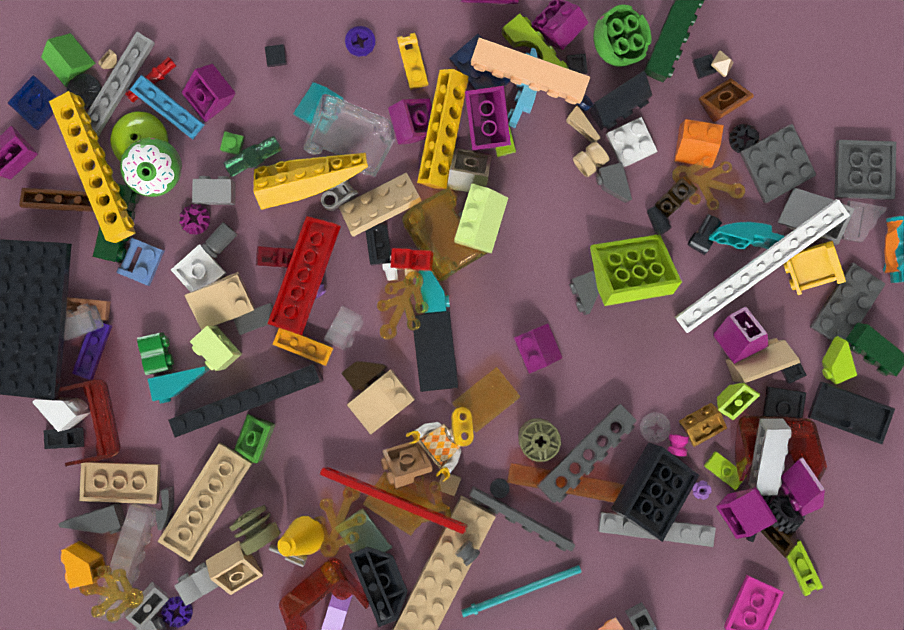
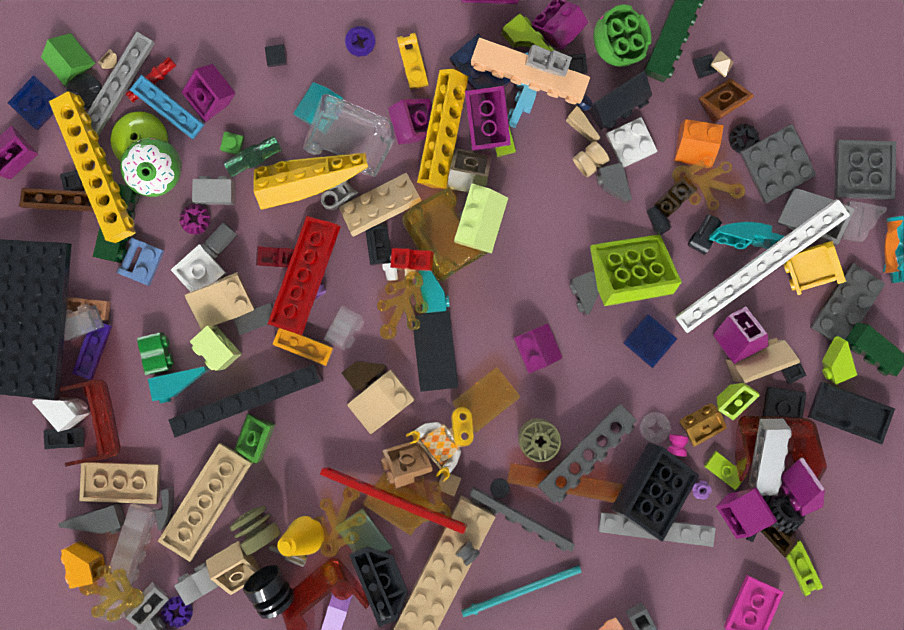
none -> black tile [60,170,85,191]
none -> black wheel [243,565,295,619]
none -> light grey slope [525,44,572,77]
none -> clear blue plate [623,314,677,368]

